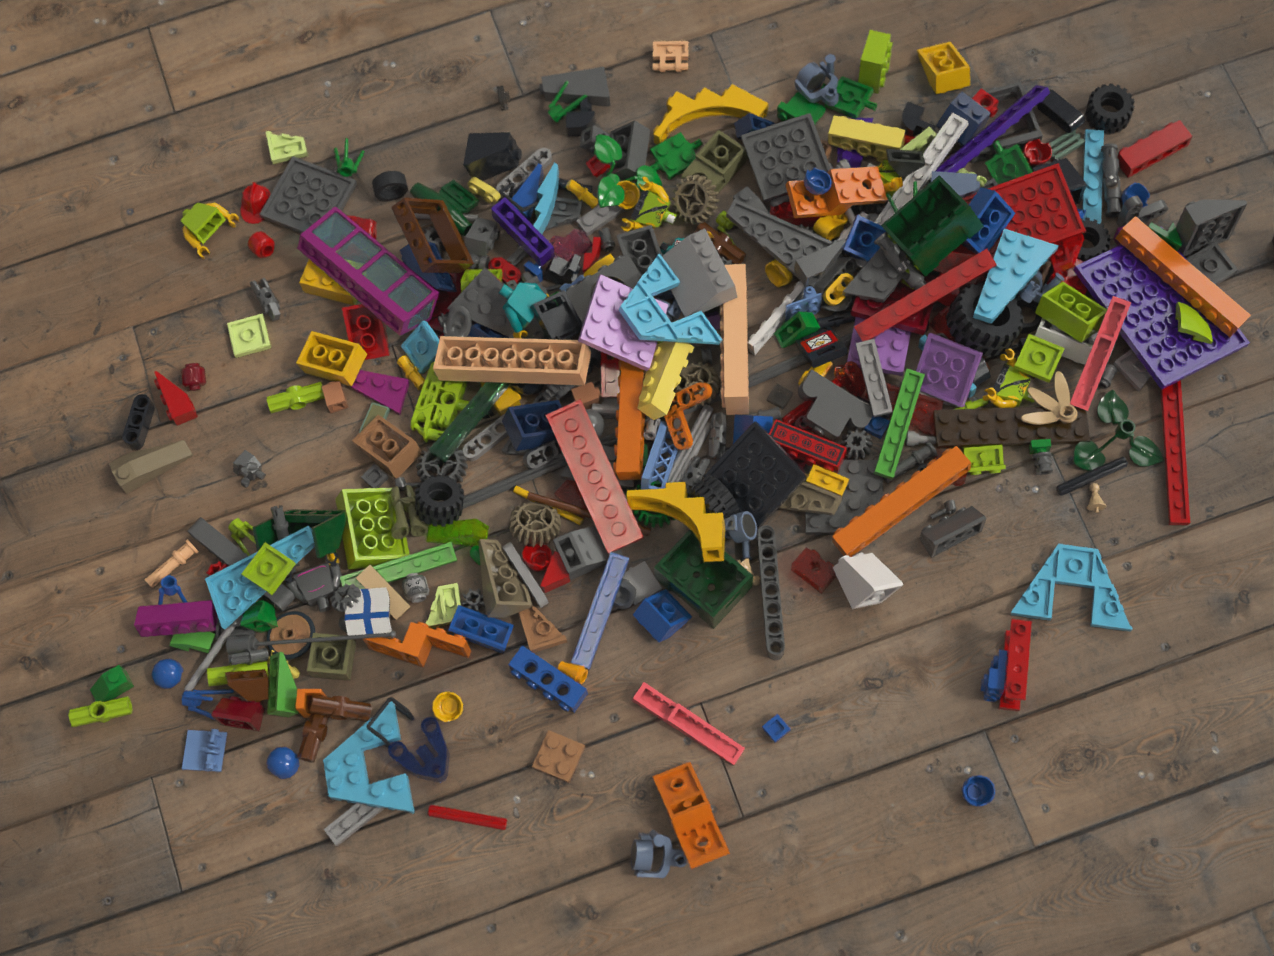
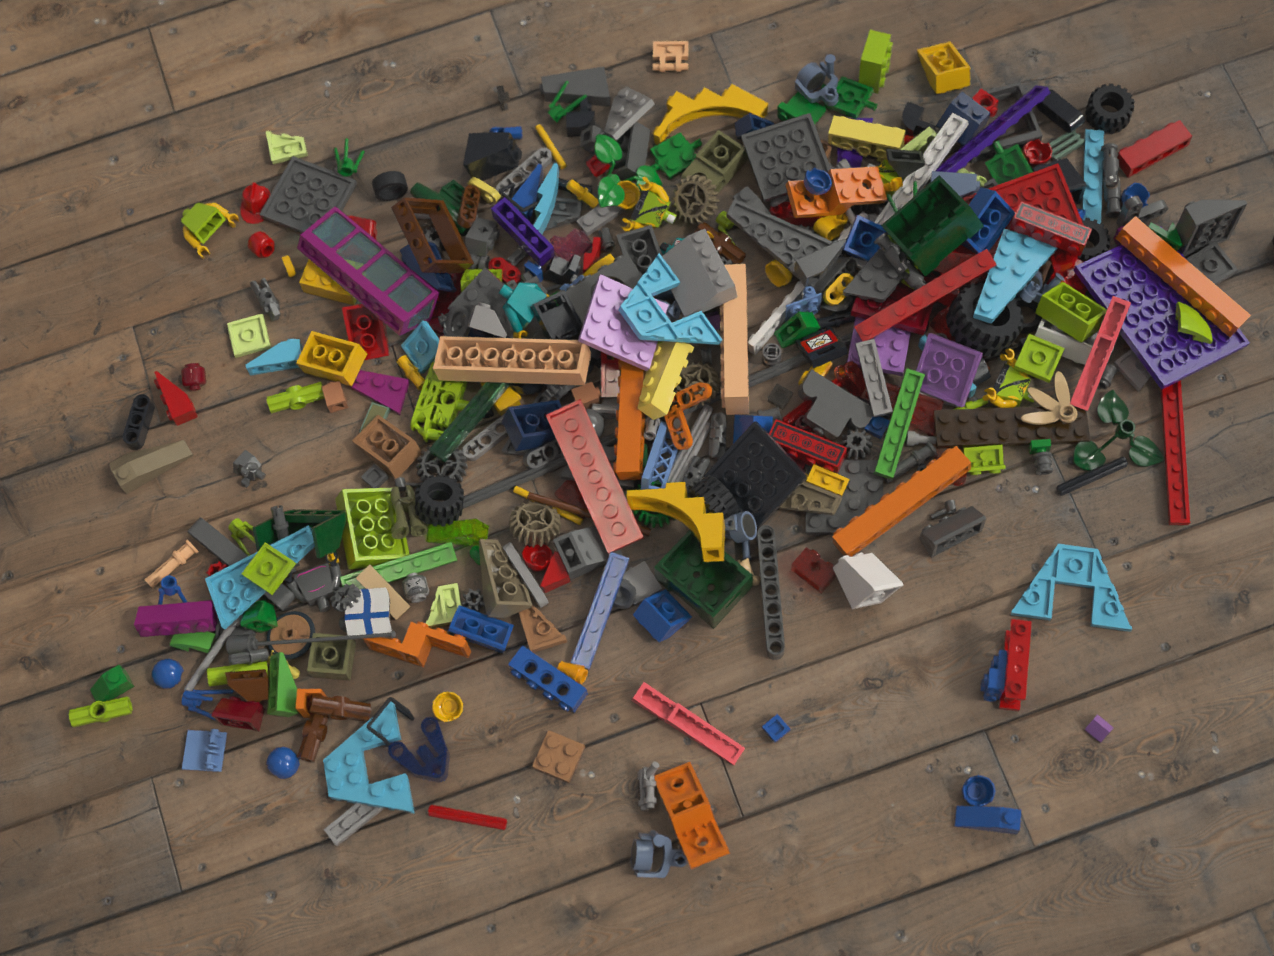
tan piece [1087,483,1106,513] -> none
none -> medium azure slope [246,338,303,376]
none -> yellow tile [282,255,296,277]
none -> reddish brown beam [457,185,480,228]
none -> light grey slope [467,302,507,338]
none -> blue bar [490,126,523,139]
none -> yellow bar [535,124,567,169]
none -> light grey plate [604,86,655,140]
none -> light grey piece [638,761,659,811]
none -> flat silver wheel [762,343,781,367]
none -> blue slope [955,806,1021,835]
none -> red brick [1009,201,1092,256]
none -> medium lavender slope [1085,715,1113,743]

